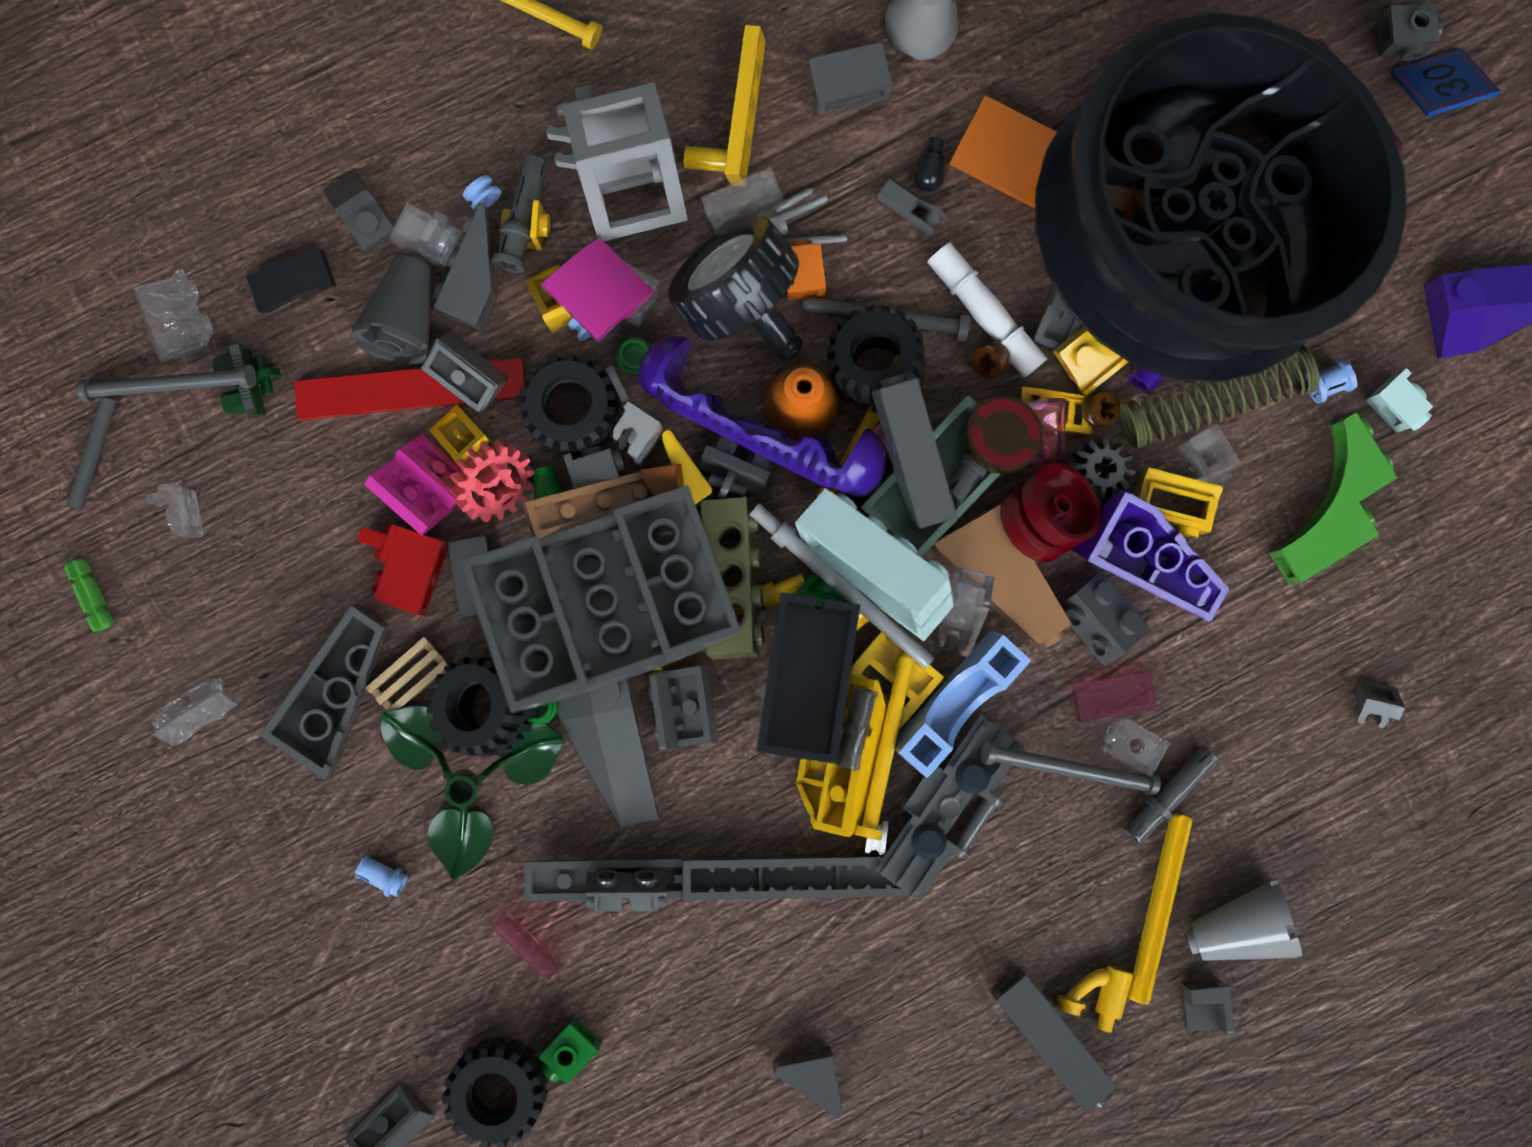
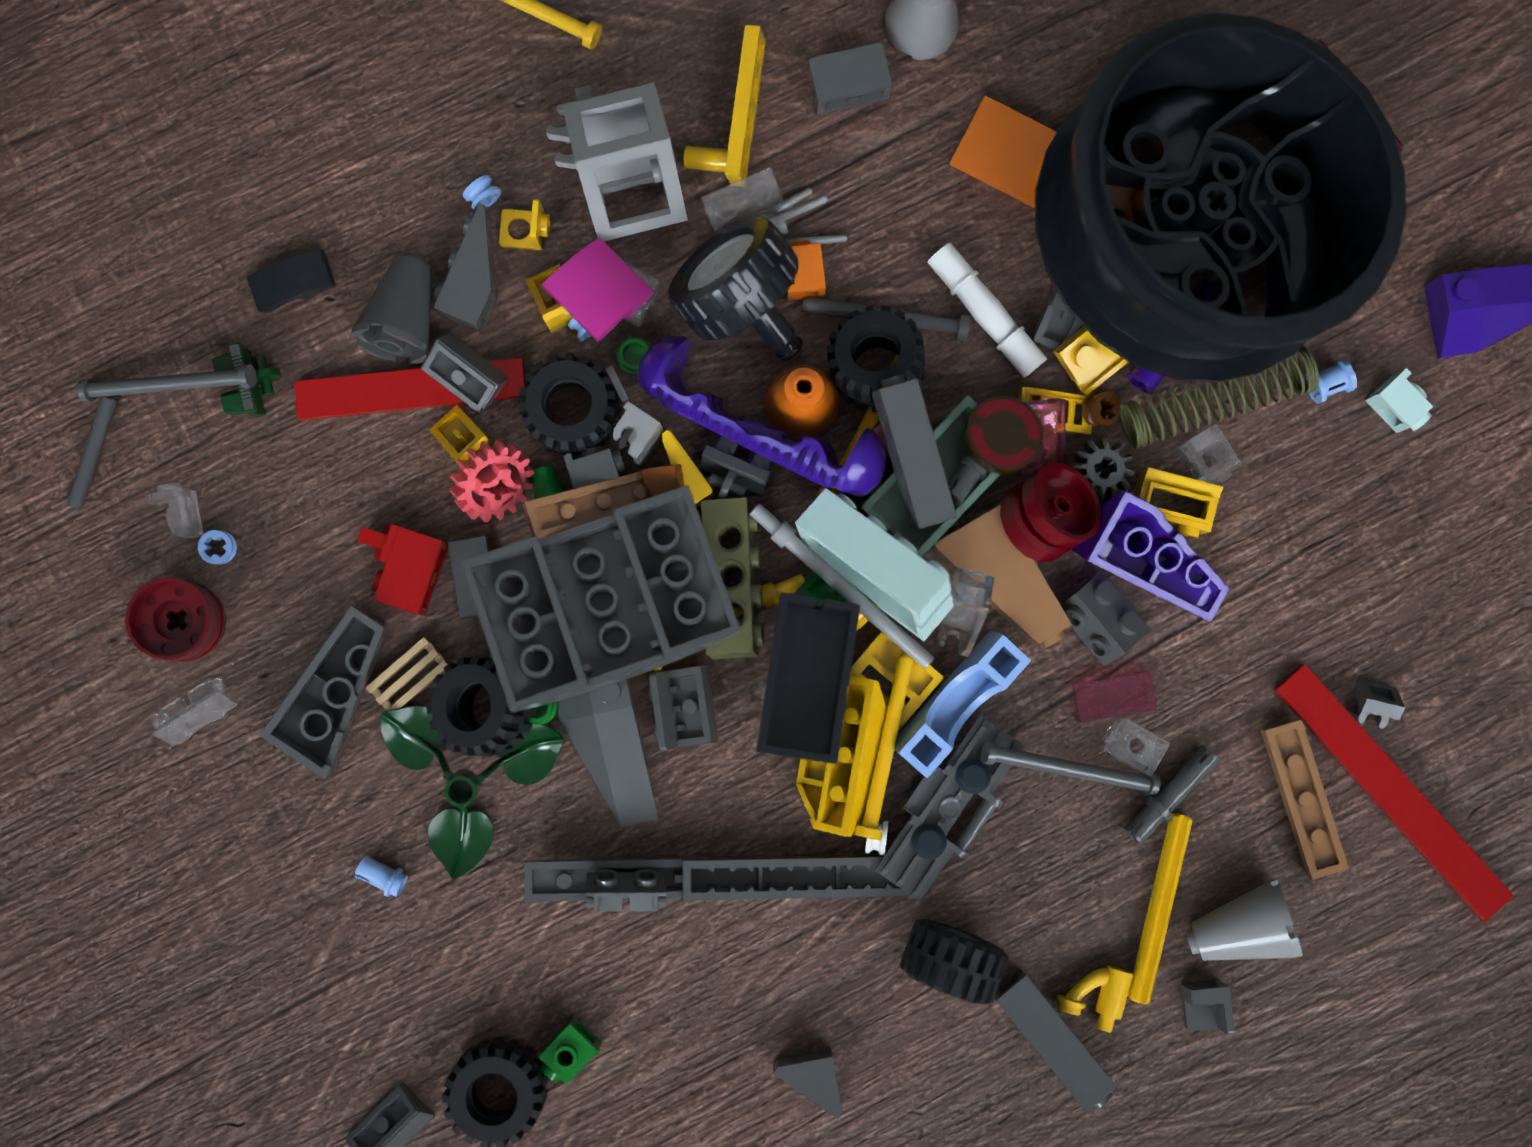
bright green axle [64,558,114,632] -> none
clear bracket [133,269,213,362] -> none
dark grey slope [324,170,397,254] -> none
dark pink slope [364,434,473,536] -> none
clear brick [390,203,463,267] -> none
dark grey pin [491,155,549,273] -> none
clear pink tile [492,911,563,981] -> none
clear smoke pin [835,686,878,770] -> none
dark grey bar [876,177,946,237] -> none
black cylinder [914,137,947,192] -> none
reddish brown bush [971,340,1011,379] -> none
bright green arch [1269,412,1398,585] -> none
dark grey brick [1377,0,1443,60] -> none
blue piece [1391,48,1501,117] -> none
none -> dark red wheel [125,577,226,662]
none -> light blue bush [198,530,237,565]
none -> black tyre [899,919,1009,1004]
none -> medium nougat plate [1261,719,1349,880]
none -> red tile [1273,664,1514,922]

